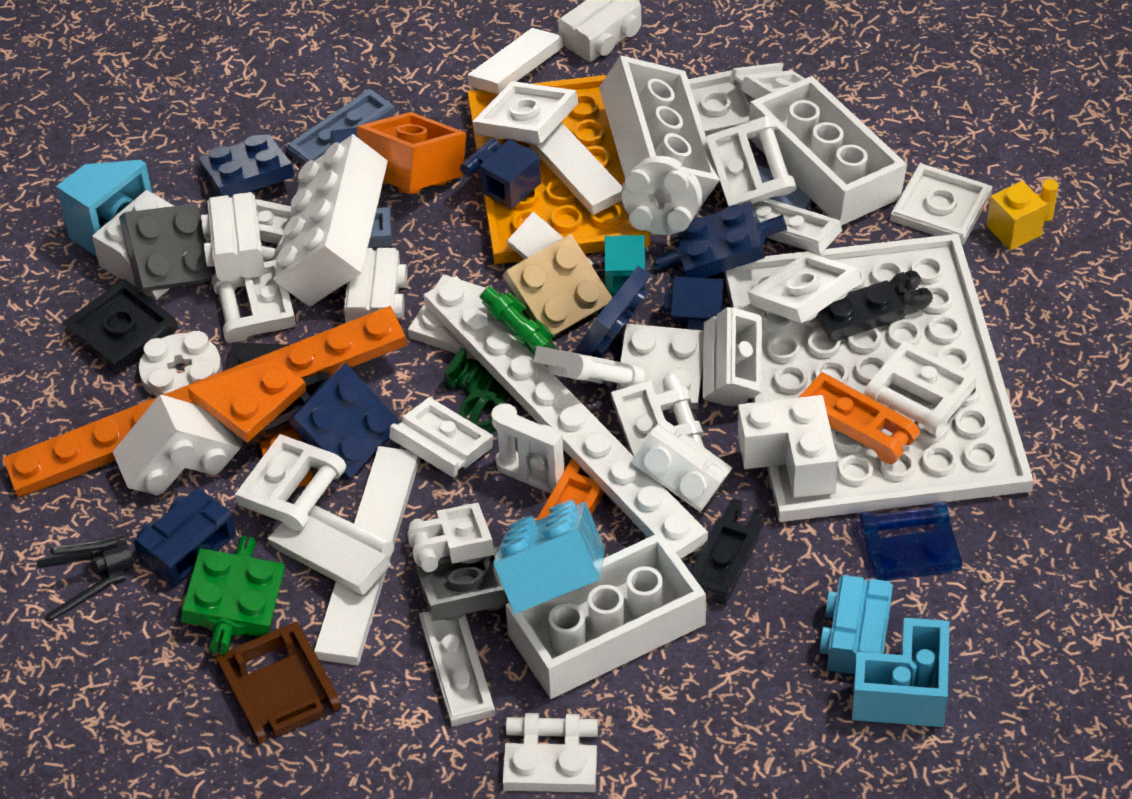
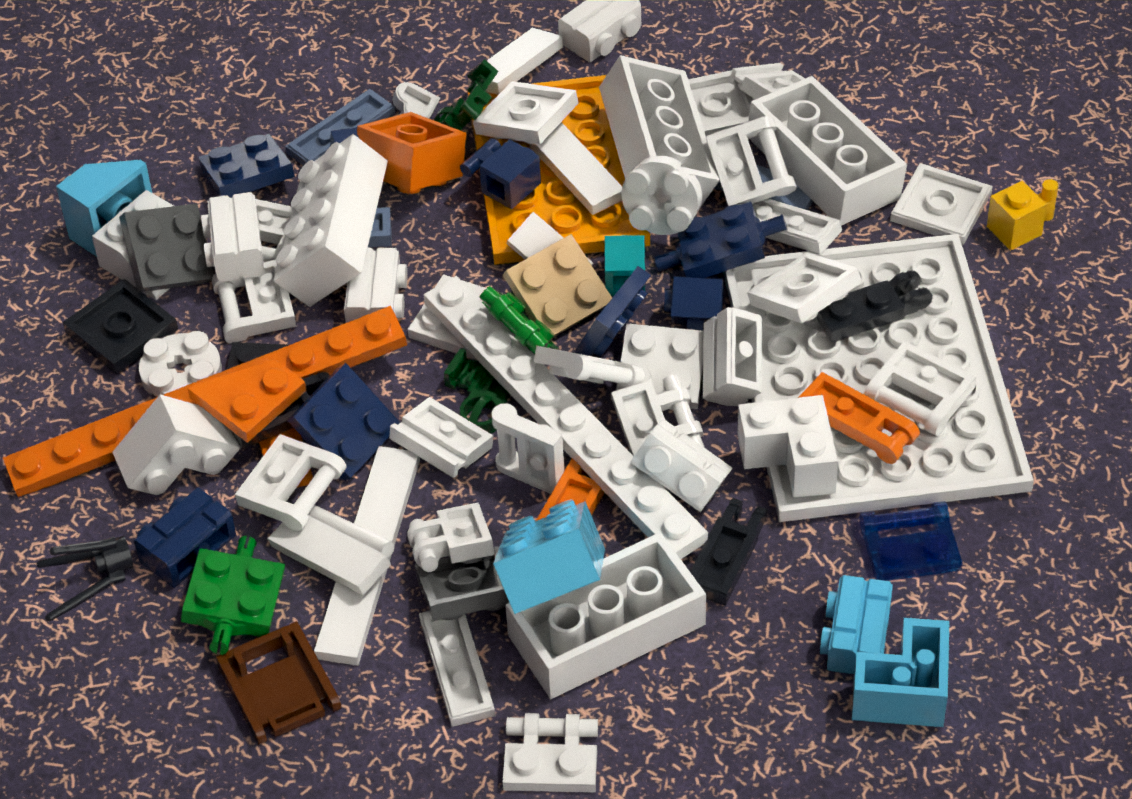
none -> white tile [392,82,440,119]
none -> dark green piece [434,59,499,131]

